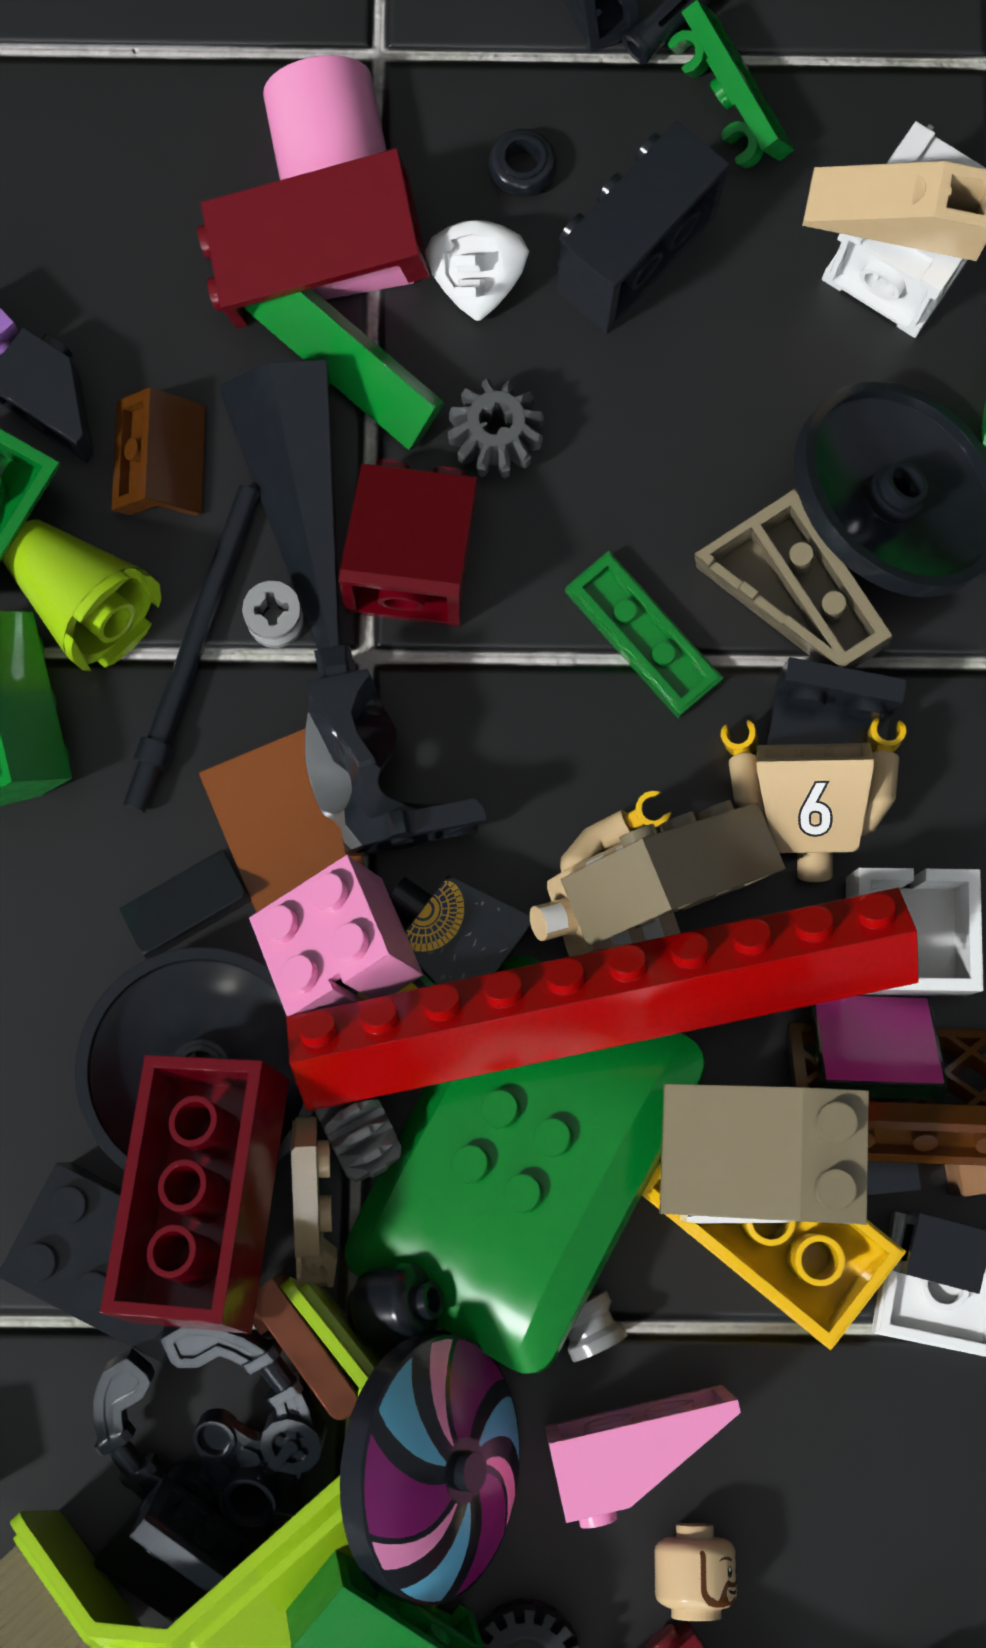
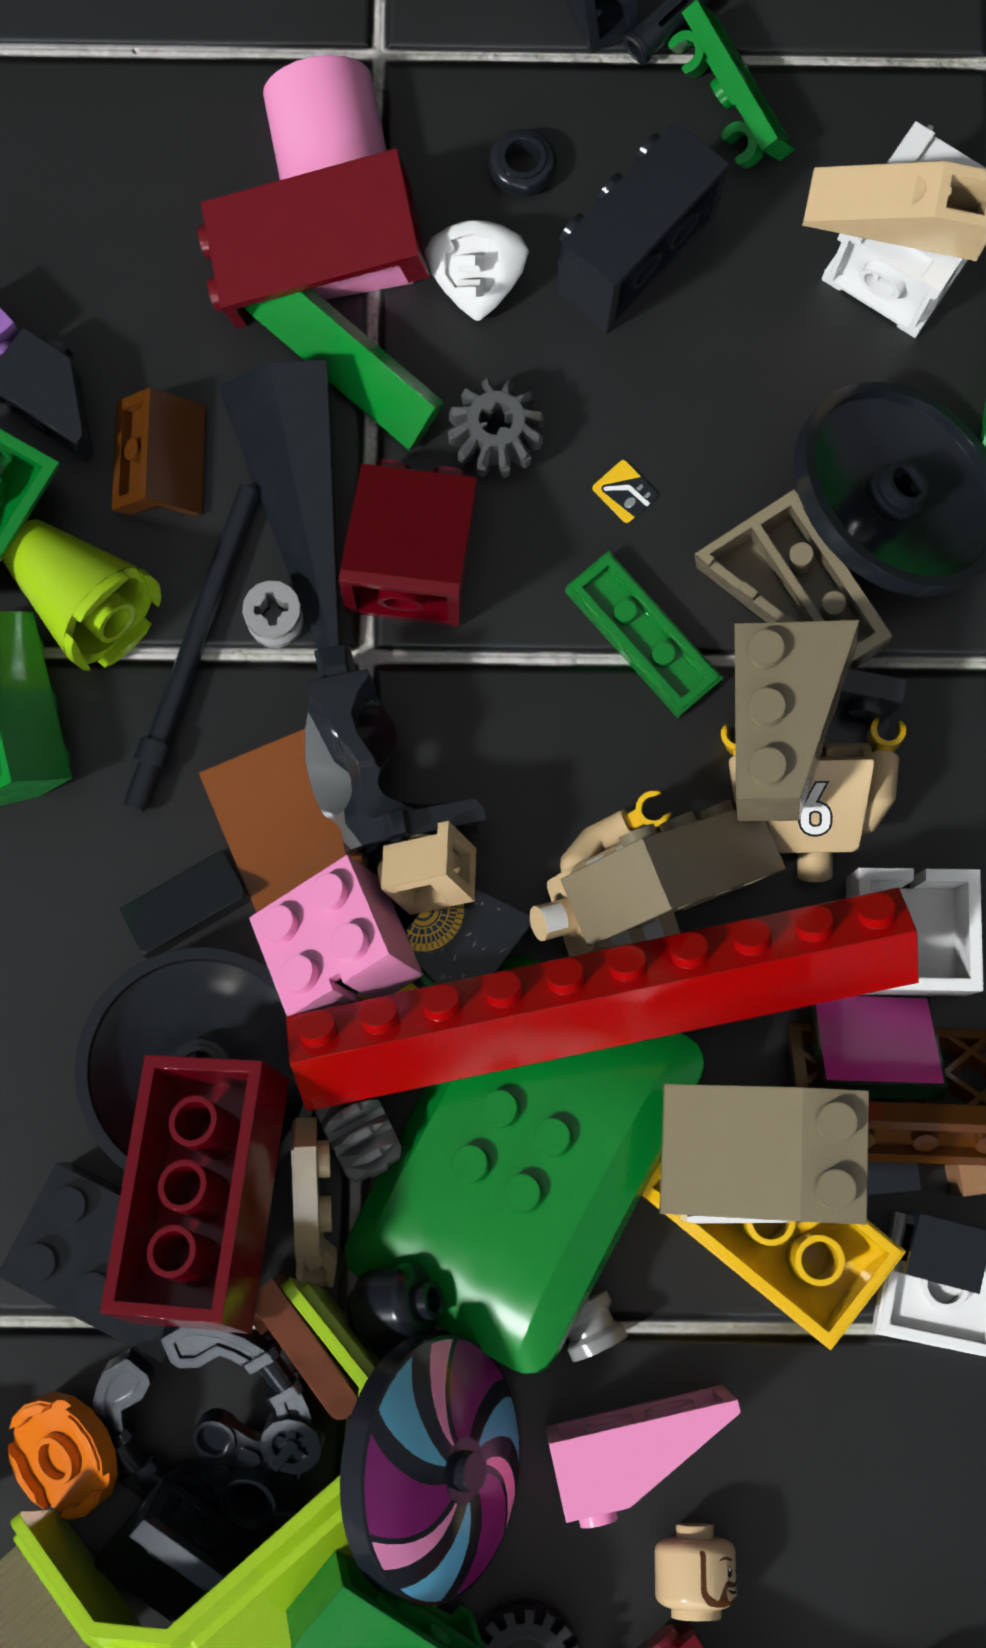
none -> orange tile [8,1391,118,1520]
none -> tan brick [378,821,476,915]
none -> sticker [592,460,658,523]
none -> dark tan wedge [734,620,859,821]

